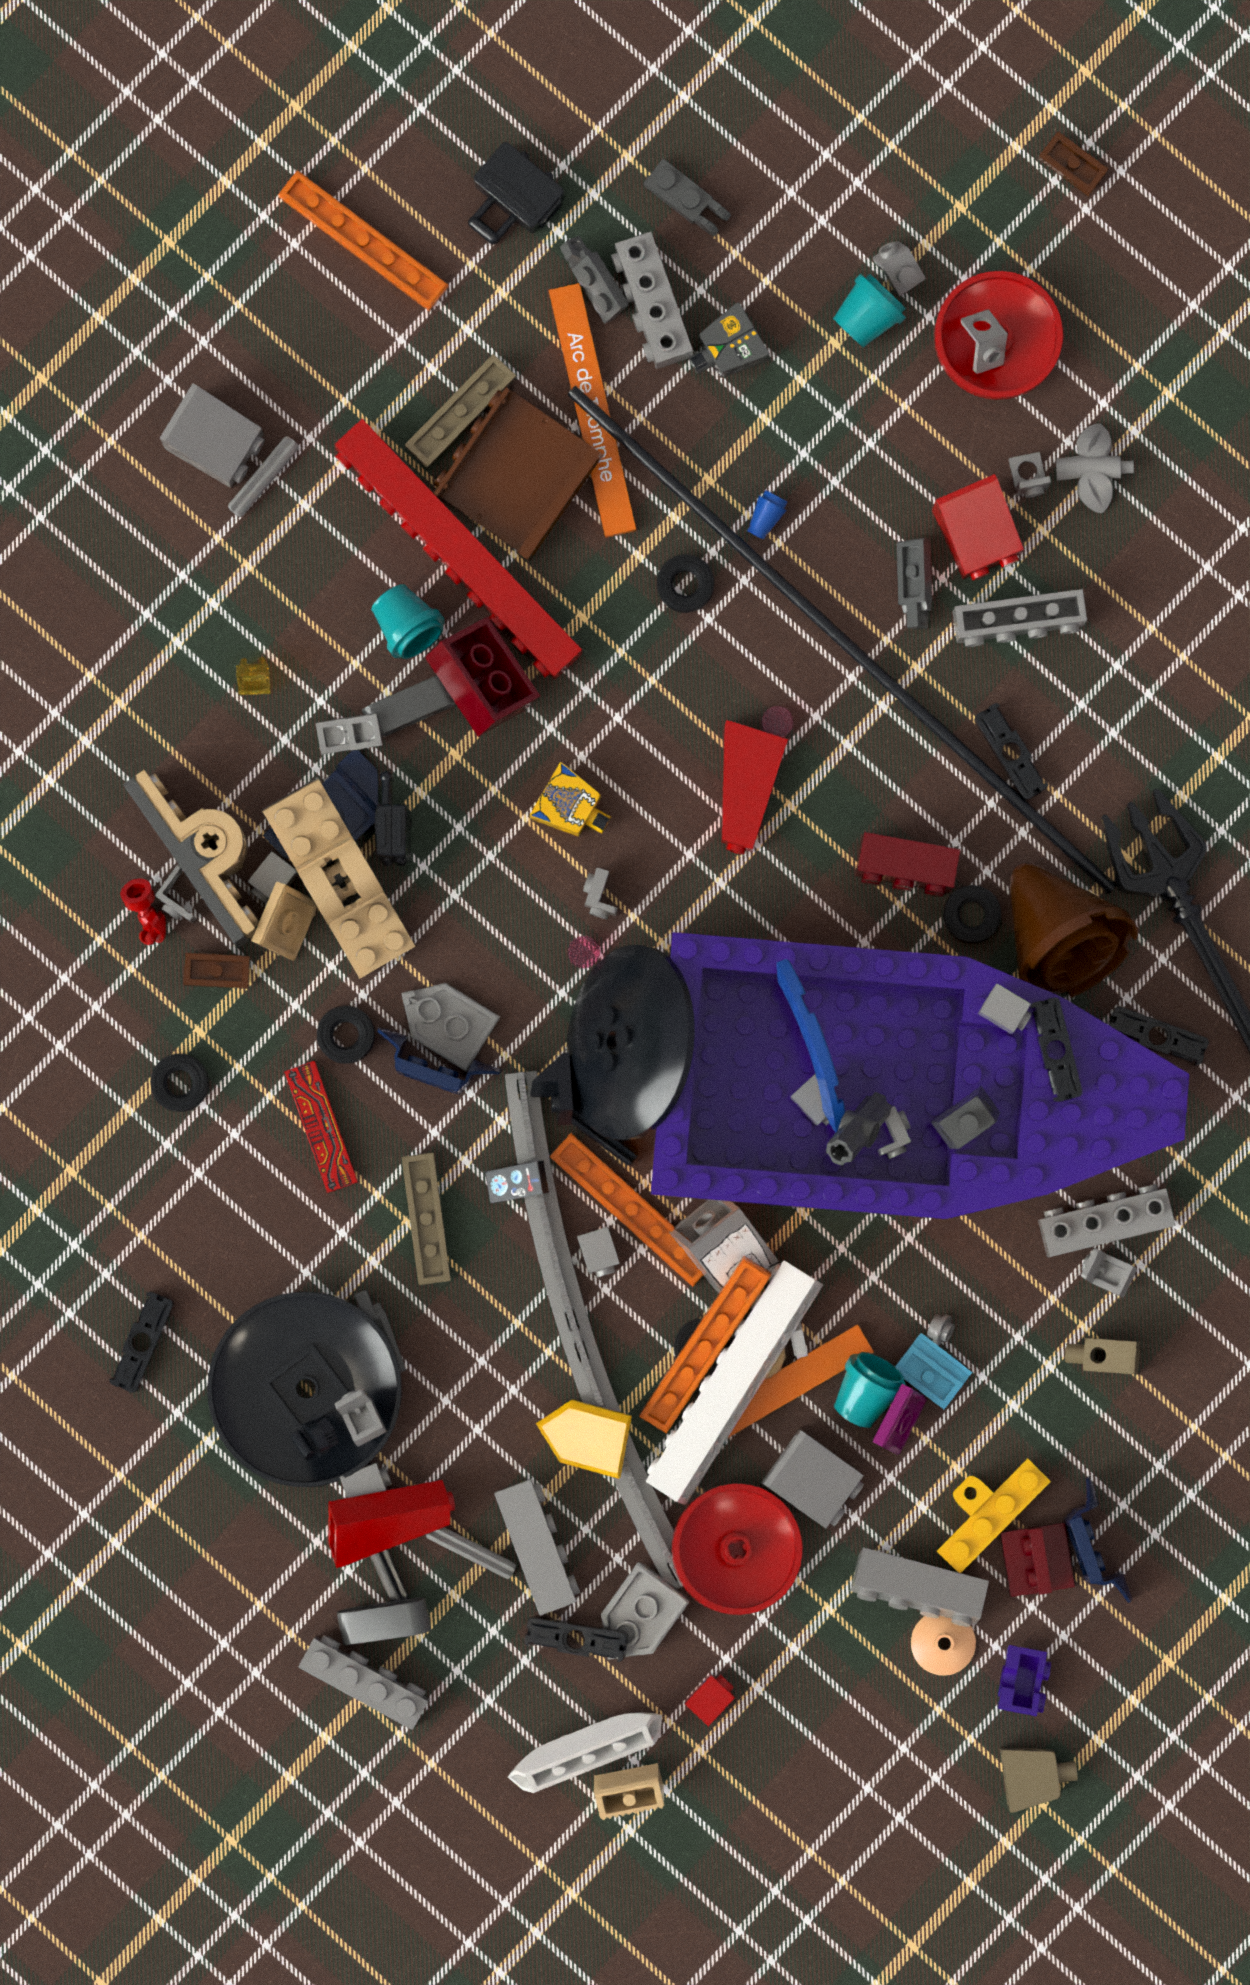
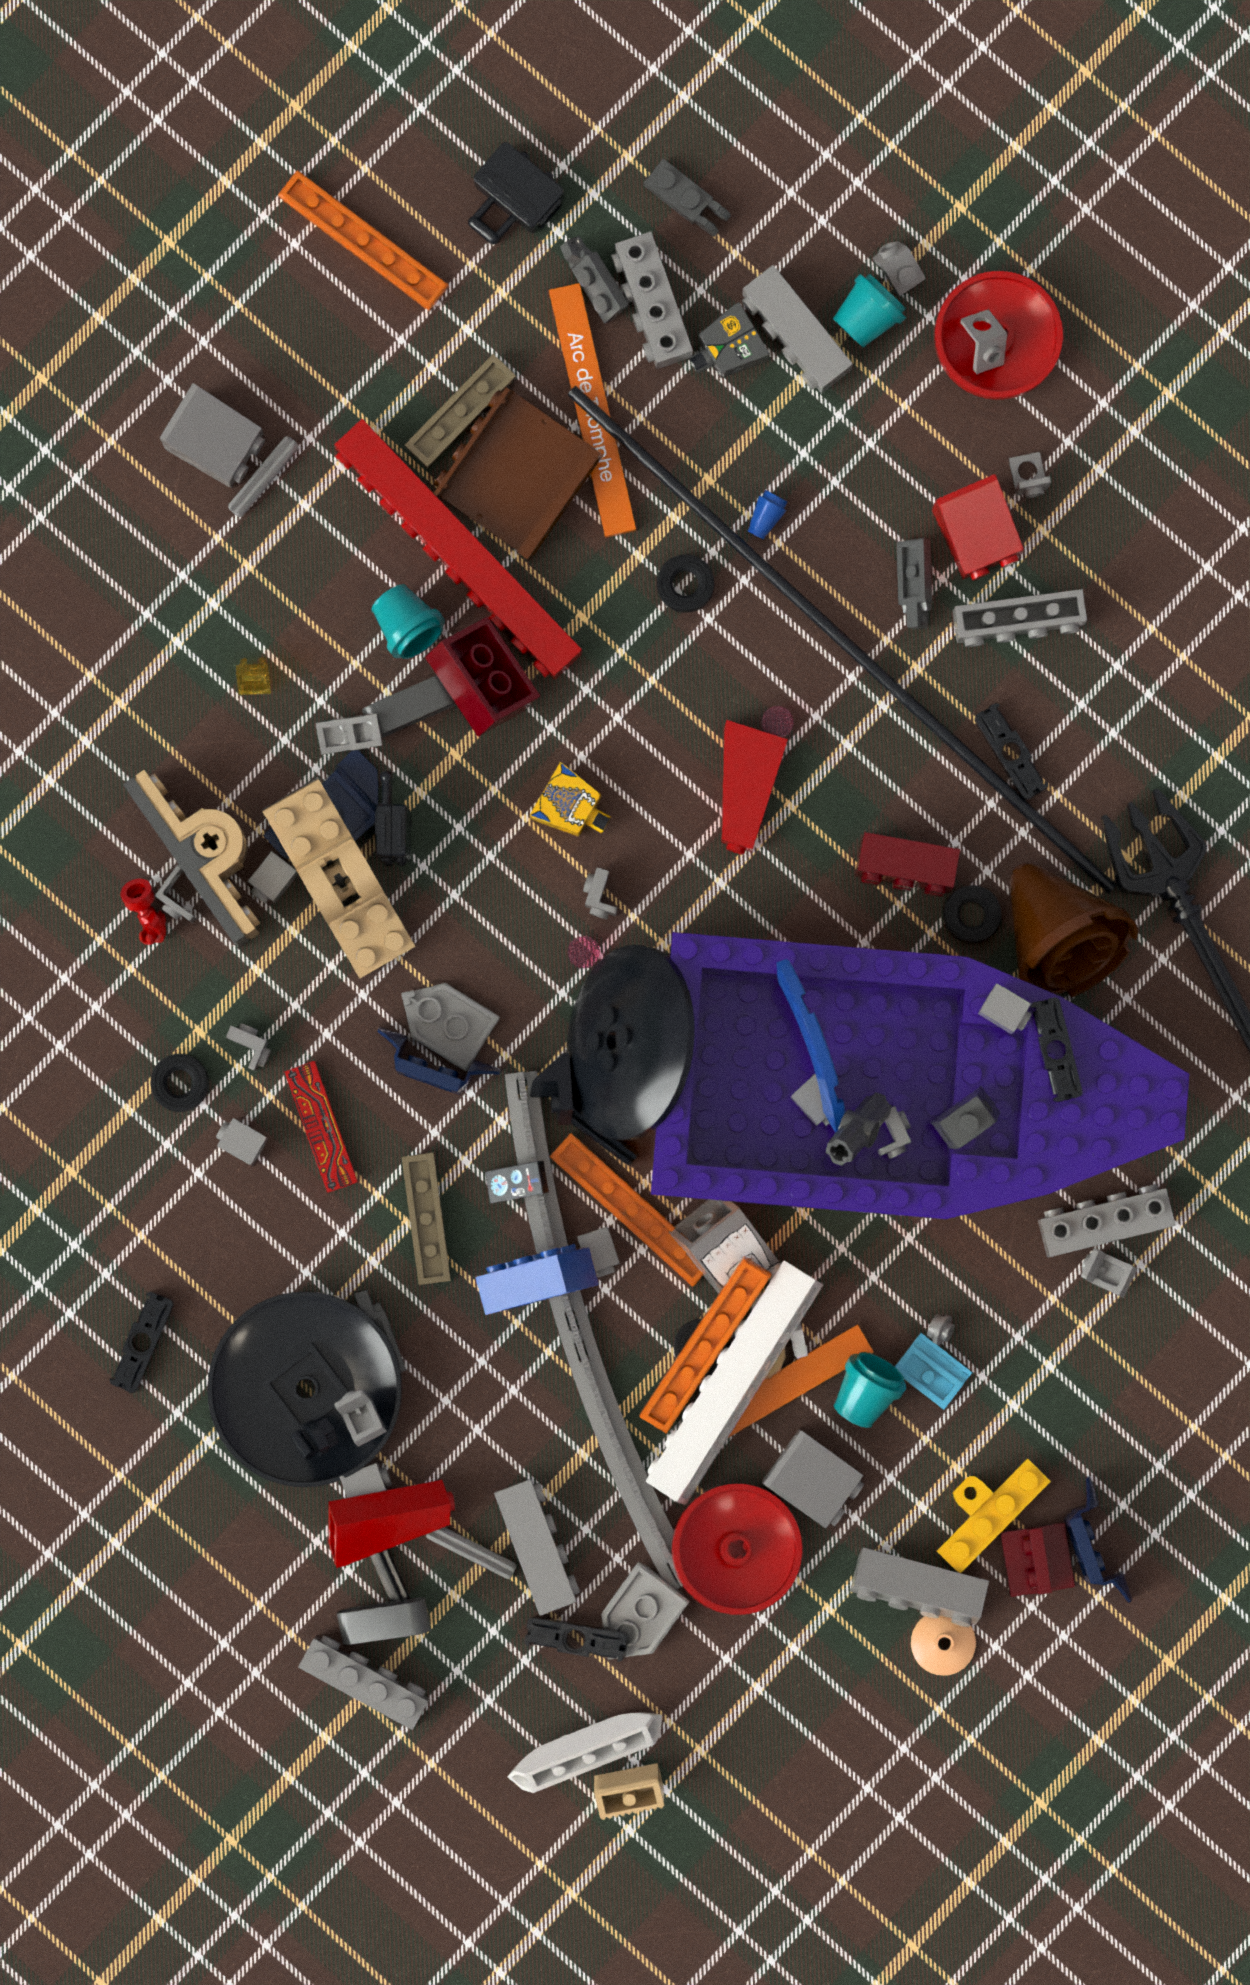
reddish brown plate [183,953,250,989] -> none
tan tile [251,881,317,961] -> none
black tyre [317,1006,375,1064] -> none
yellow tile [536,1400,632,1479] -> none
red brick [684,1673,735,1727] -> none
magenta tile [872,1384,927,1455] -> none
dark purple cylinder [997,1645,1051,1716] -> none
dark tan torso [1000,1747,1078,1813] -> none
reddish brown plate [1038,131,1109,197] -> none
light grey plant [1056,423,1134,513] -> none
dark tan torso [1065,1338,1141,1375] -> none
black piece [1108,1006,1209,1066] -> none
none -> light grey brick [216,1118,269,1166]
none -> light grey bracket [226,1023,271,1072]
none -> brick [475,1244,599,1315]
none -> light grey brick [742,265,853,394]

